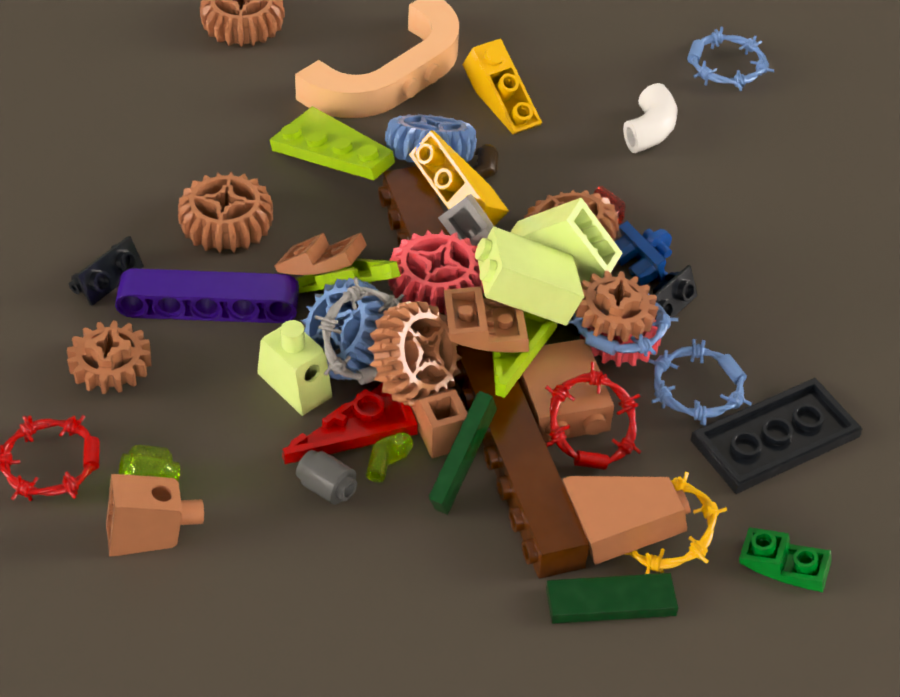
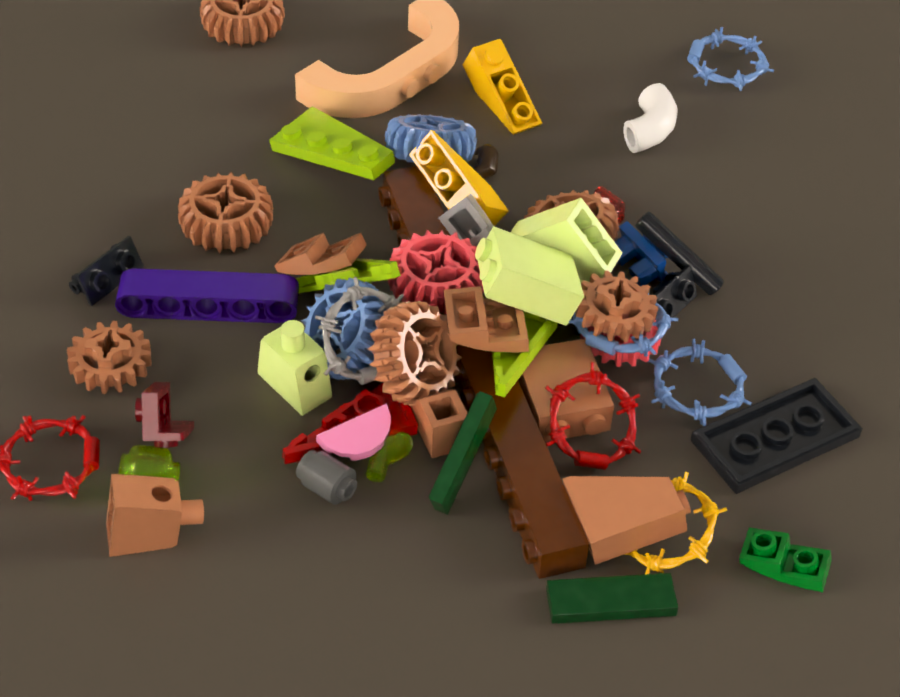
none -> dark red bracket [135,382,194,448]
none -> bright pink tile [316,403,391,461]
none -> black axle [635,212,724,295]

